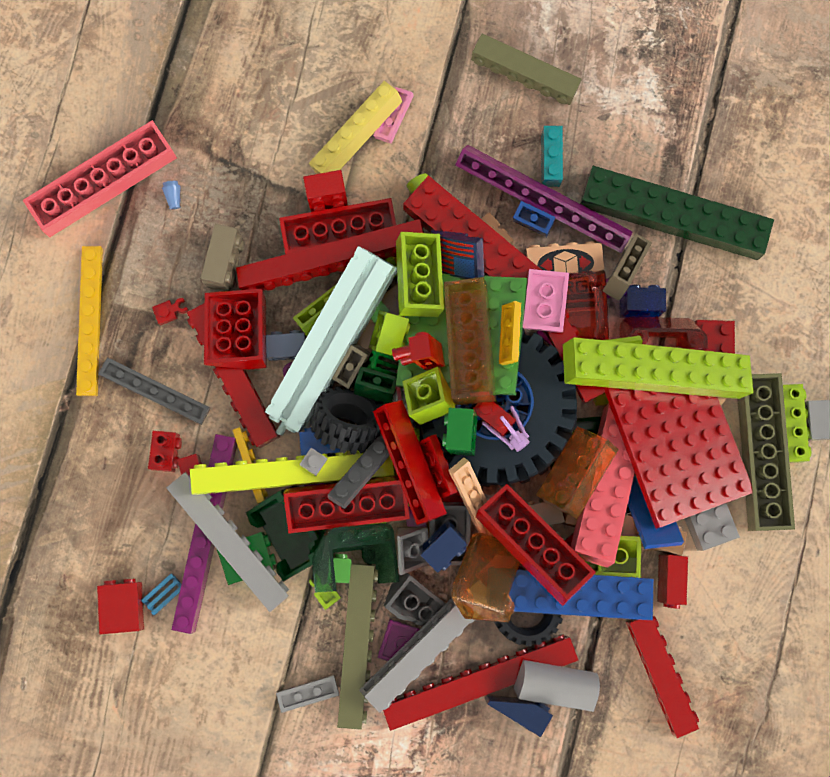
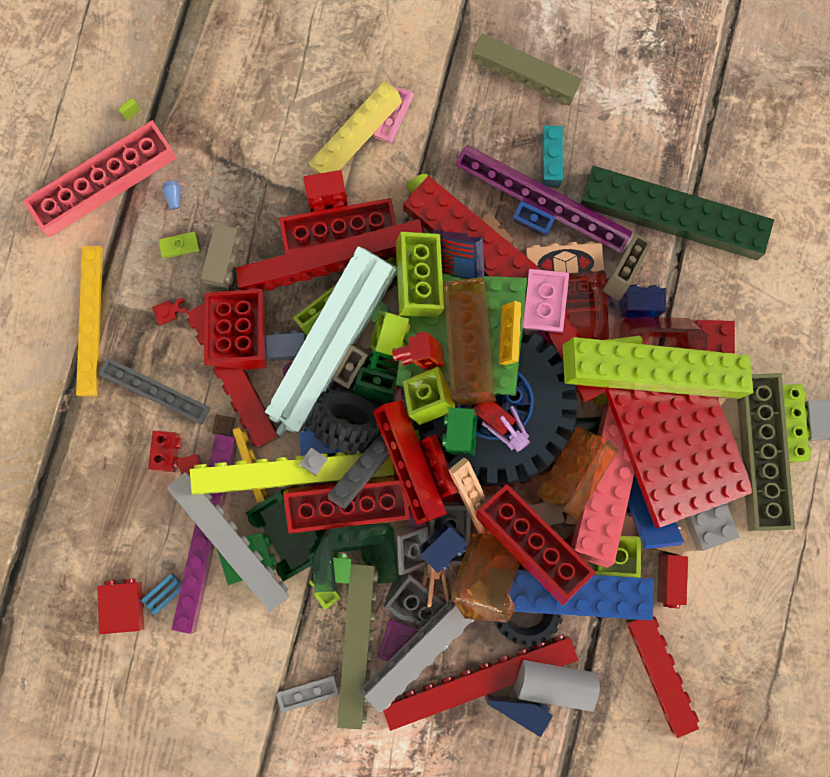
none -> lime tile [118,98,141,121]
none -> lime plate [158,231,200,259]
none -> reddish brown tile [212,414,236,437]
none -> light nougat plant [421,563,449,607]

